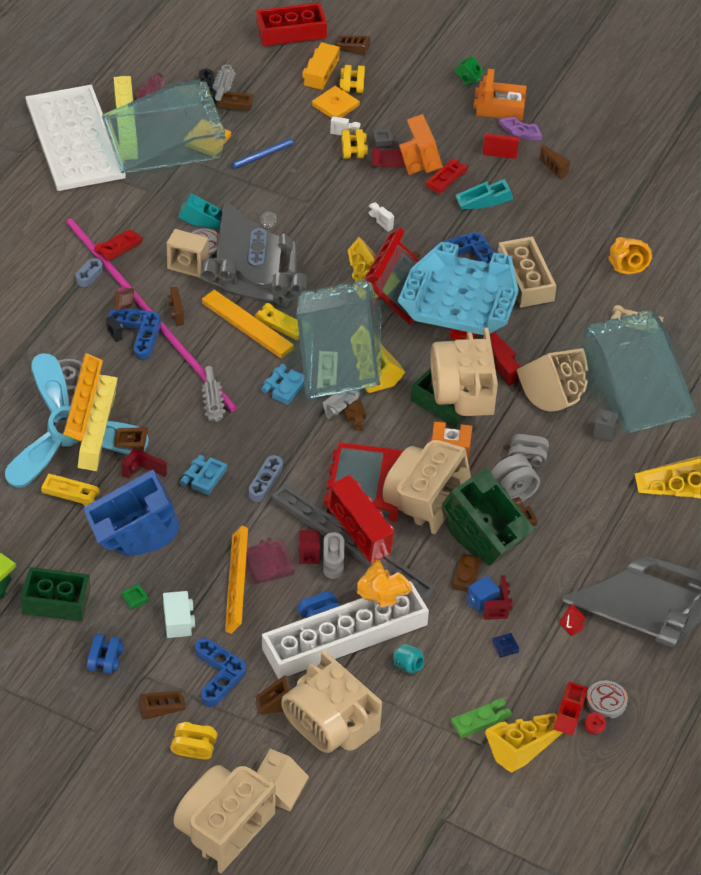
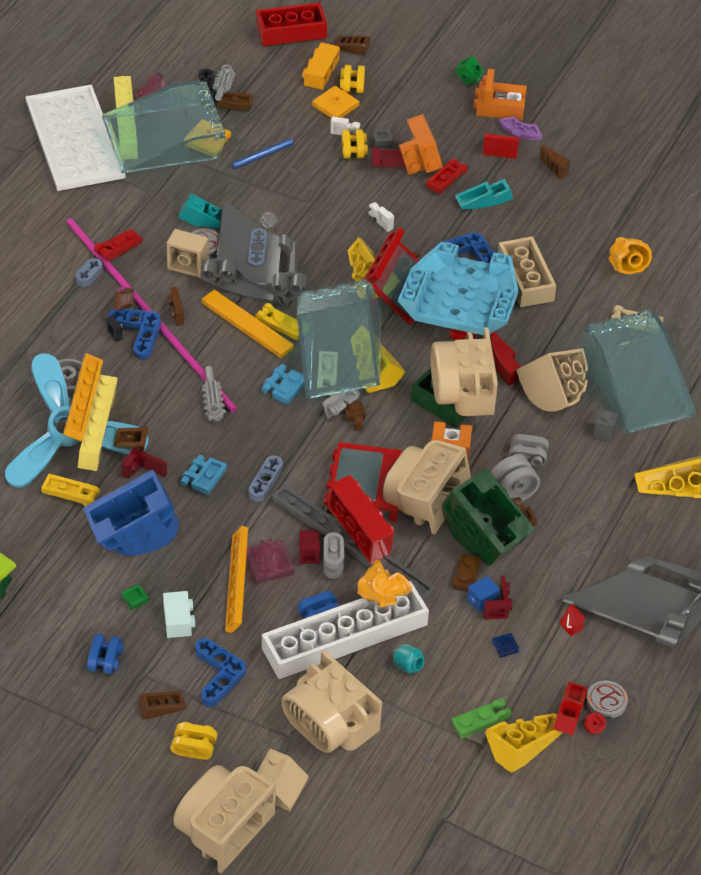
dark green brick [21,567,91,621] -> none
reddish brown slope [255,675,291,715] -> none

